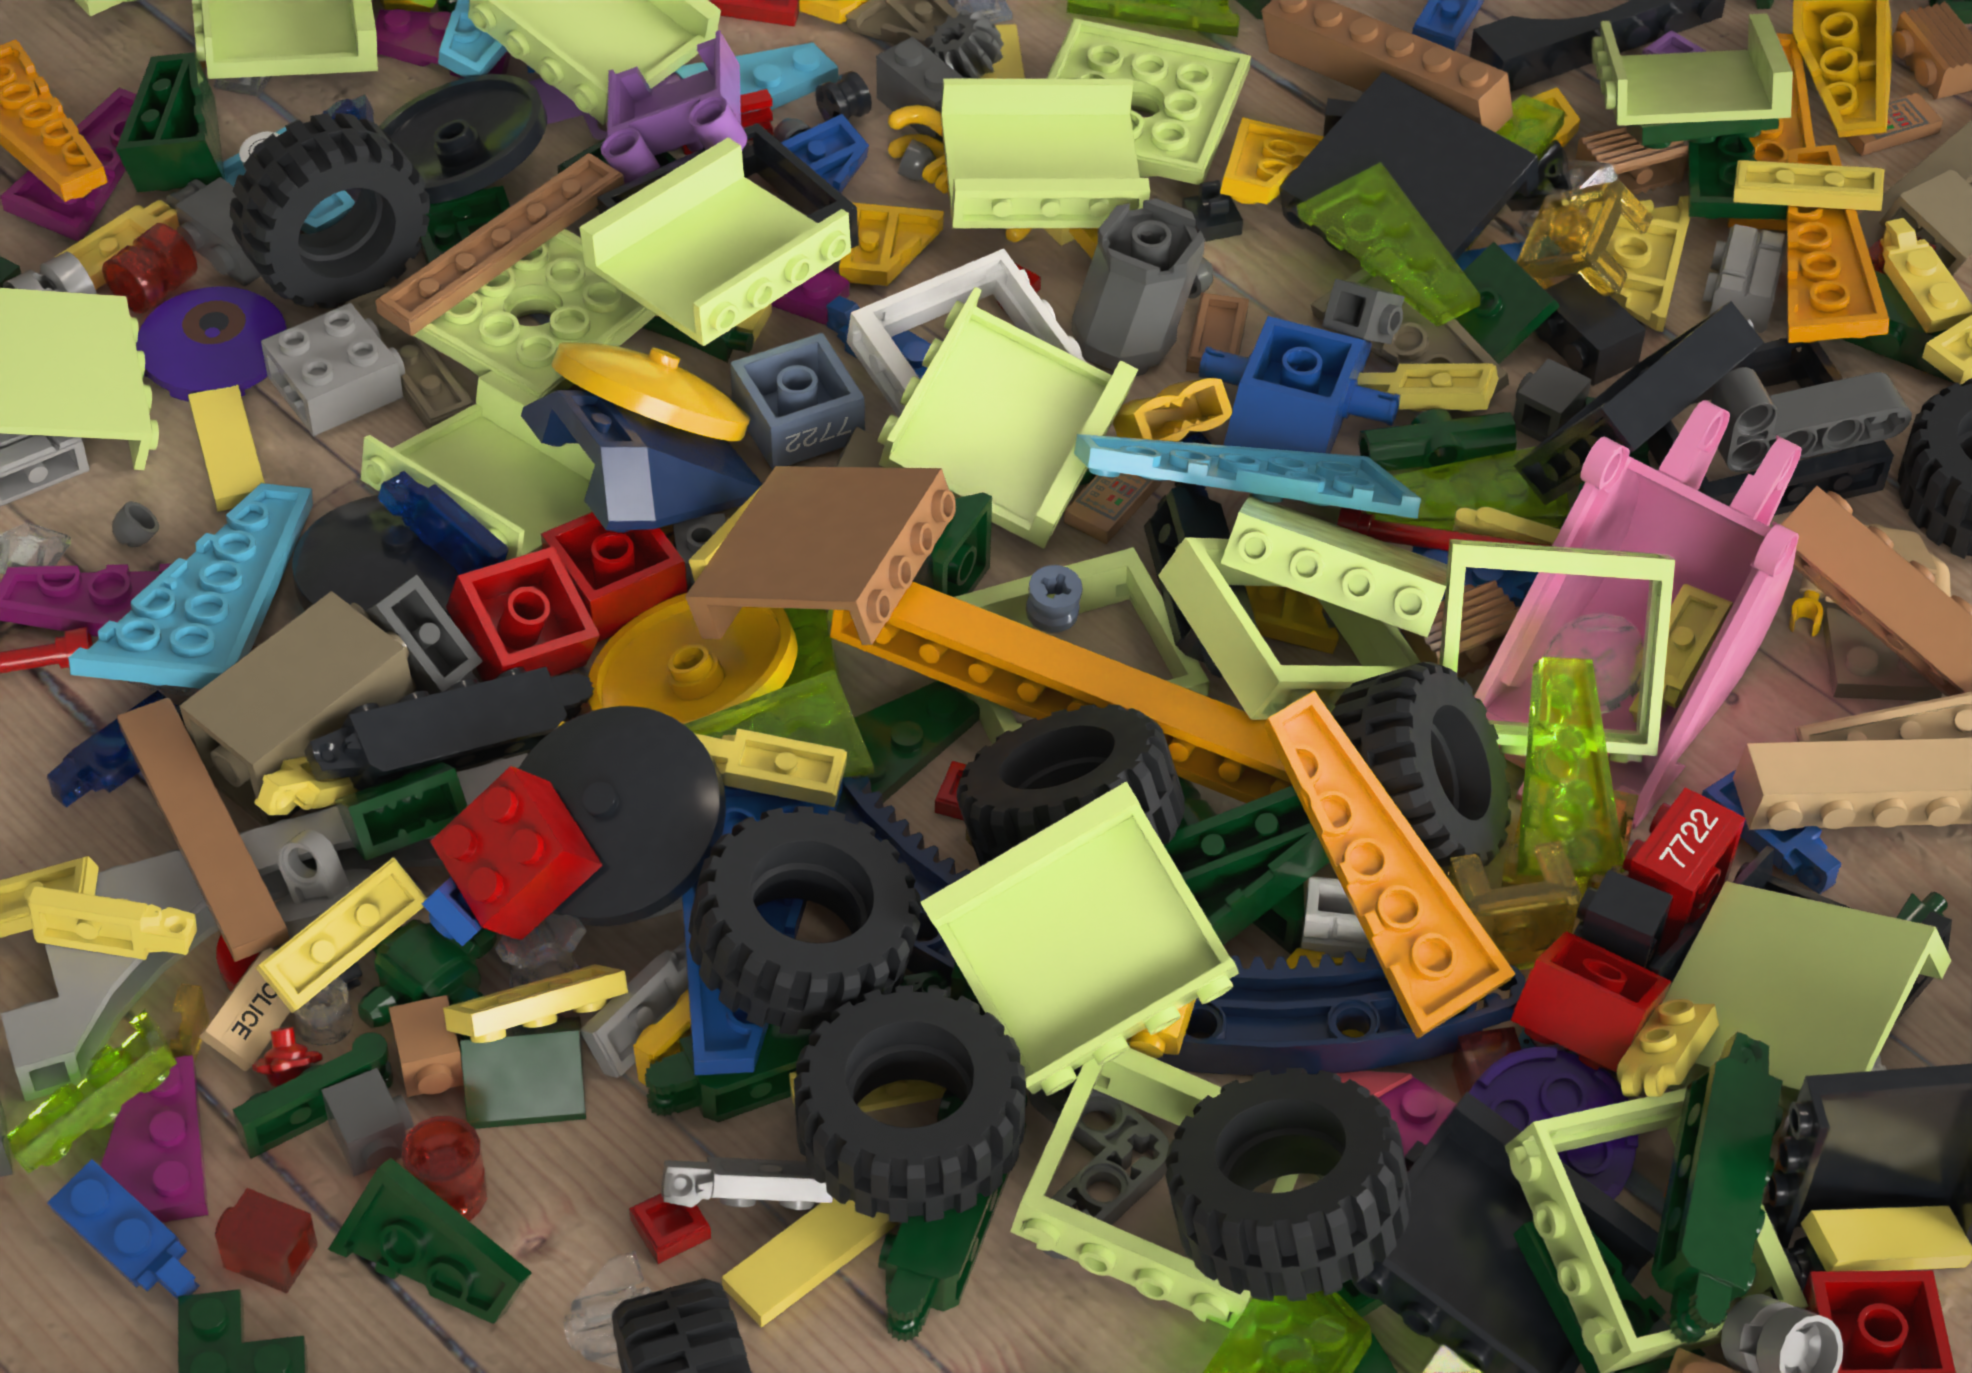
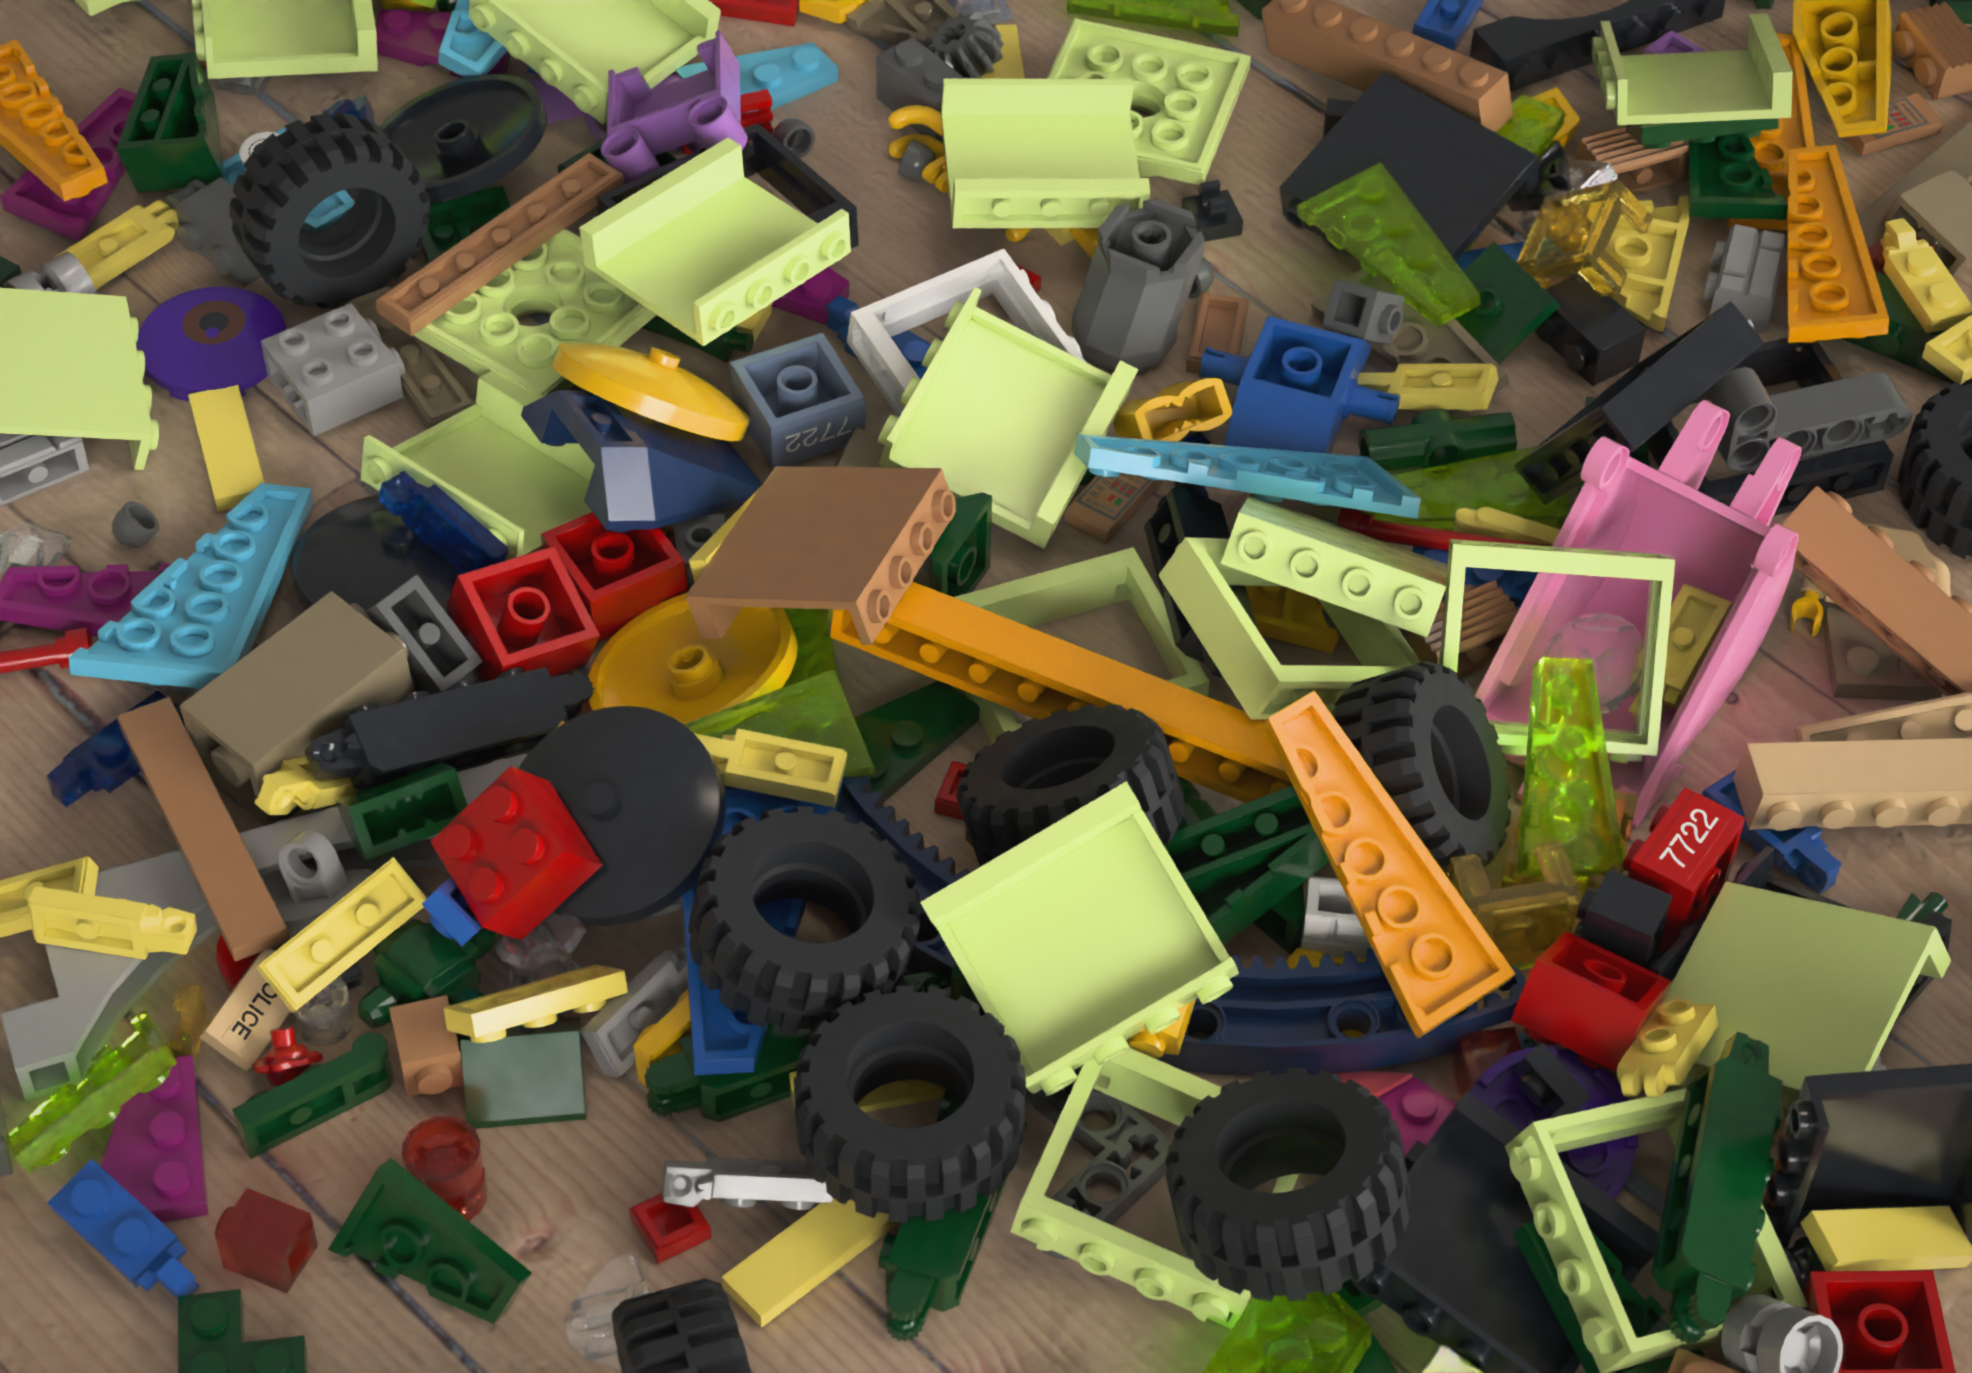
clear red wheel [102,223,198,314] -> none
dark grey brick [321,1068,414,1177] -> none
blue wing [781,114,869,193] -> none
black wheel [815,71,872,121] -> none
yellow wing [839,202,944,286] -> none
sand blue wheel [1026,565,1083,633] -> none
yellow wing [1220,117,1324,205] -> none
dark grey brick [1513,358,1592,442] -> none
light yellow tile [1734,160,1885,211] -> none
none -> black bracket [1514,1043,1591,1119]

